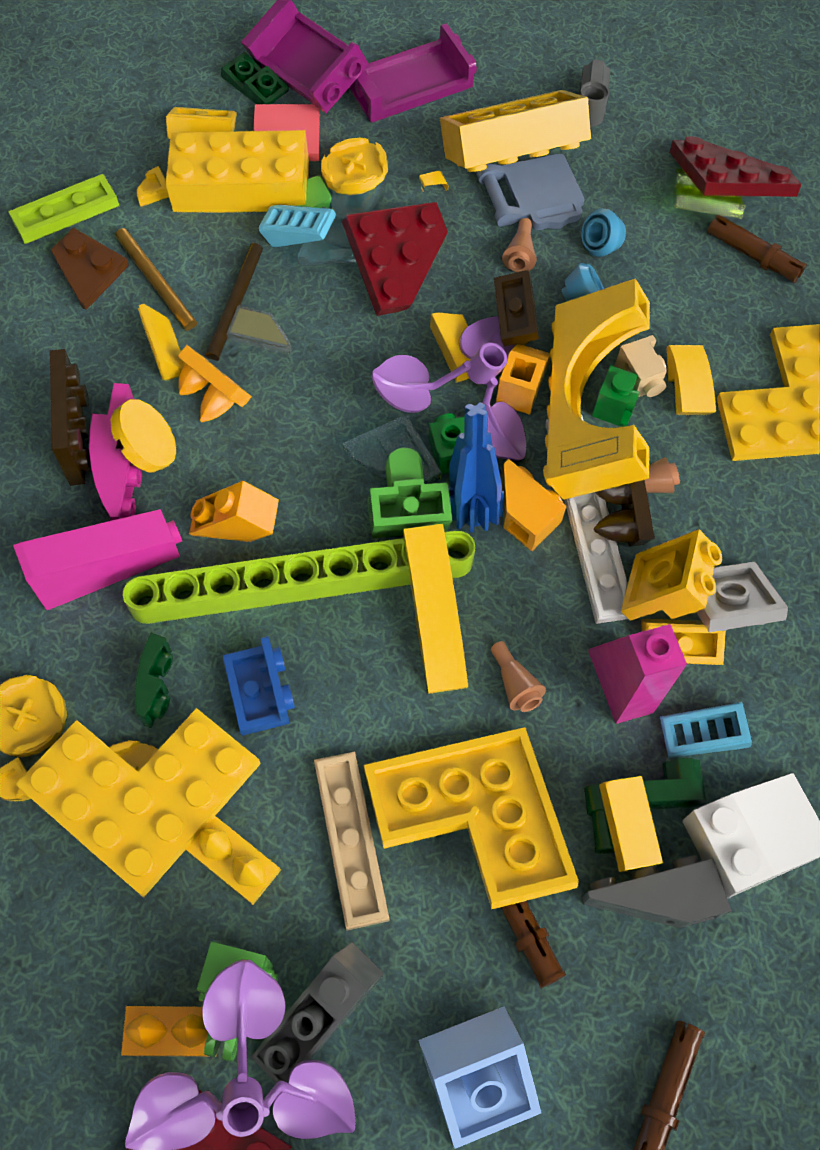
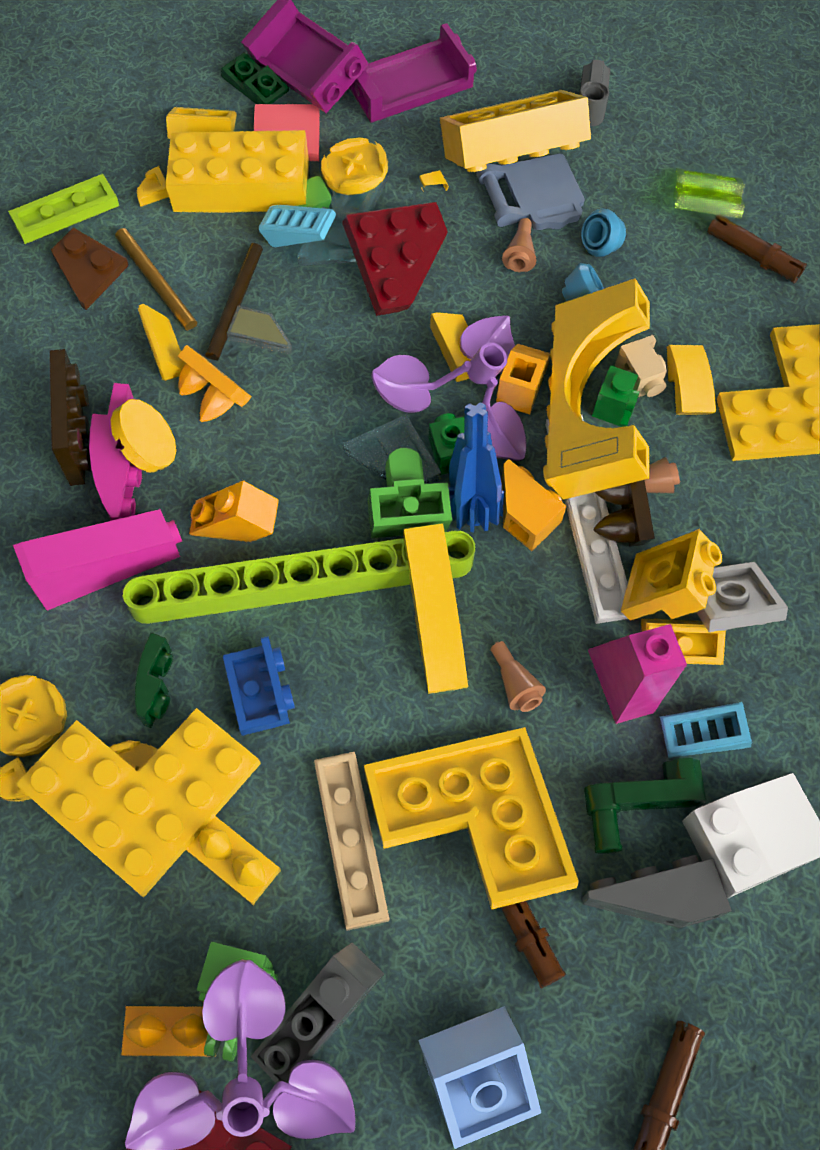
dark brown tile [494,270,539,347] -> none
yellow slope [599,776,663,872] -> none
dark red plate [669,136,801,197] -> none

